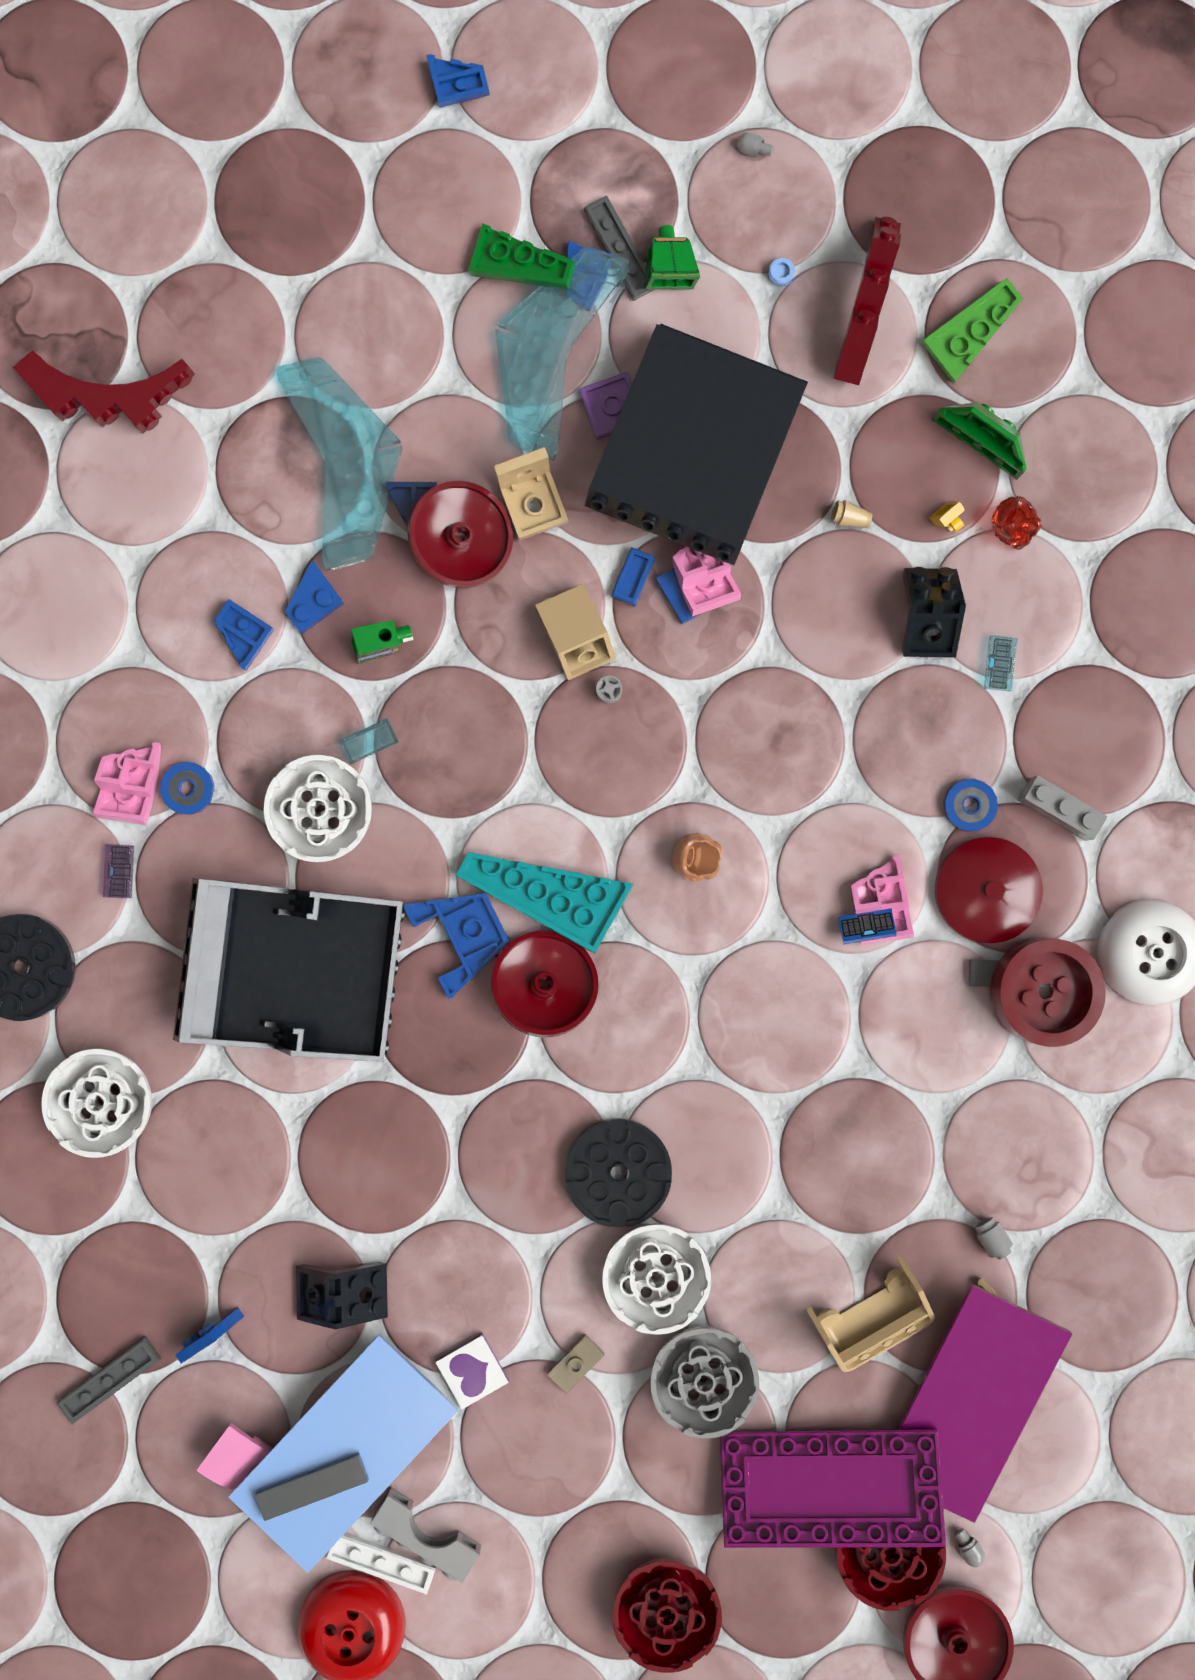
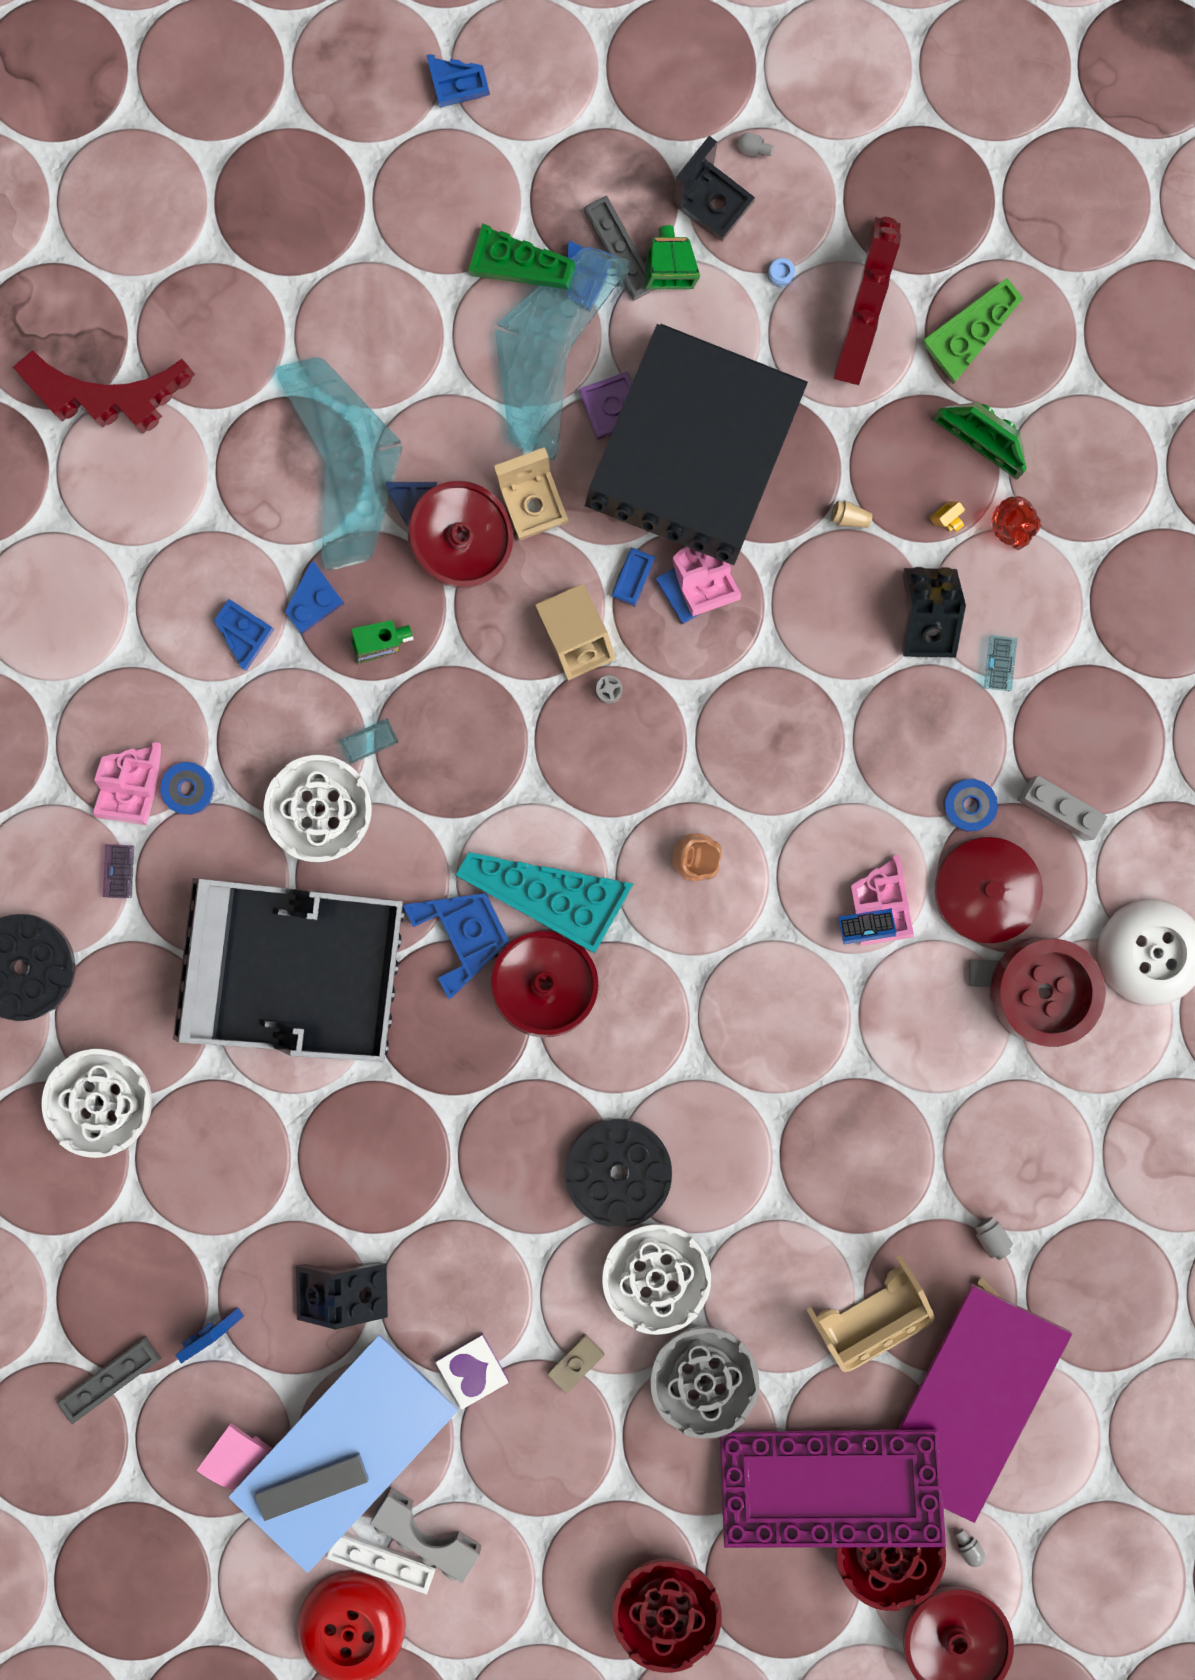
none -> black bracket [673,136,755,242]

